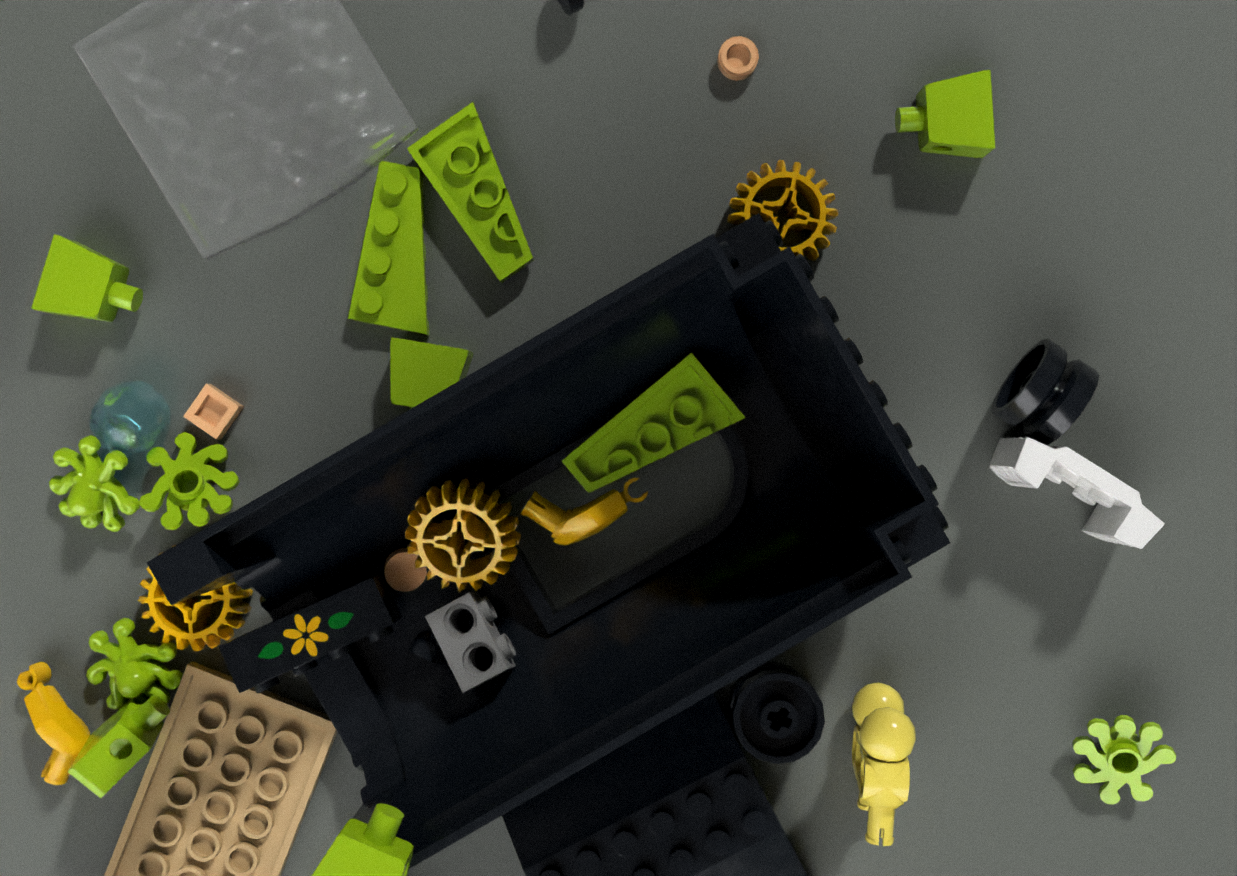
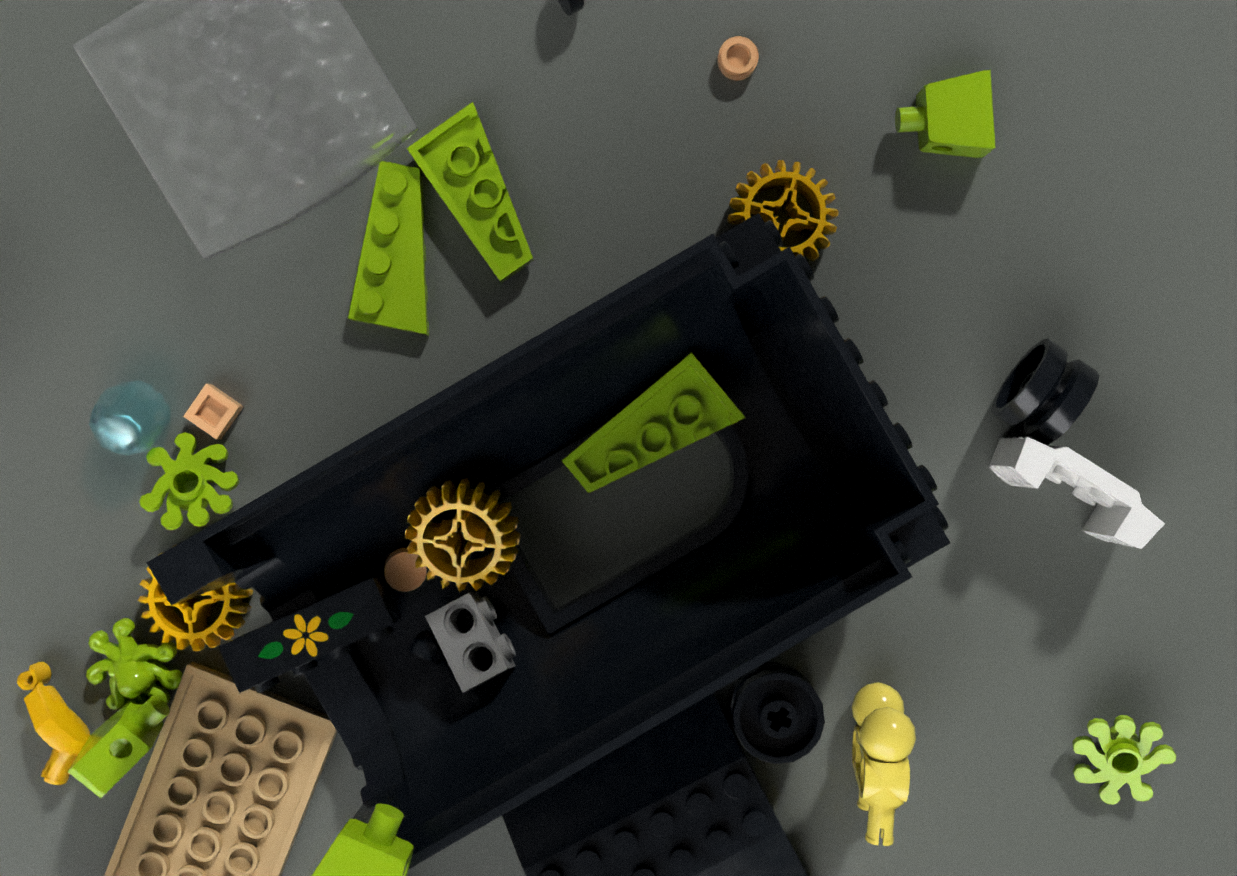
lime torso [31,234,143,322] -> none
lime animal [49,435,140,532] -> none
lime torso [390,337,473,409] -> none
yellow arm [520,478,648,546] -> none

